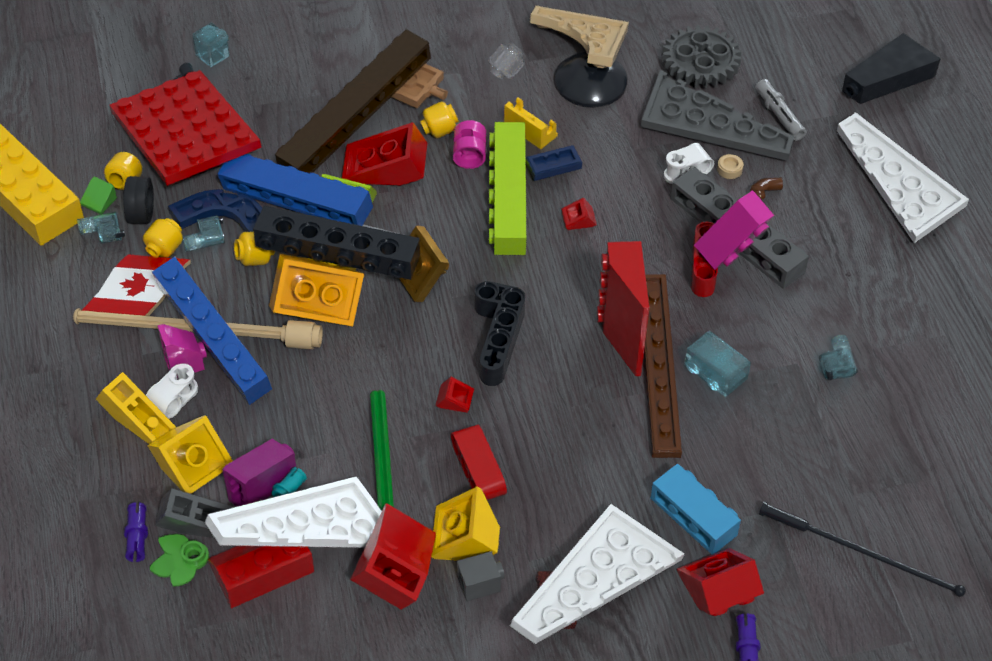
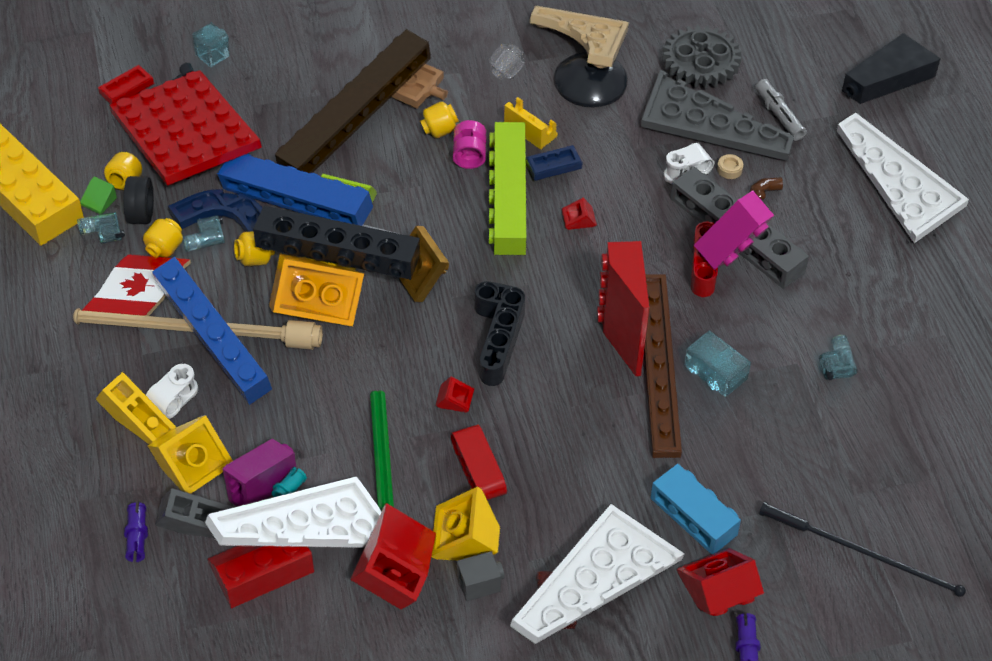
bright green plate [149,534,209,586] -> none
dark pink slope [157,324,207,378] -> none
red slope [342,122,427,185] -> none
none -> red plate [98,65,154,104]

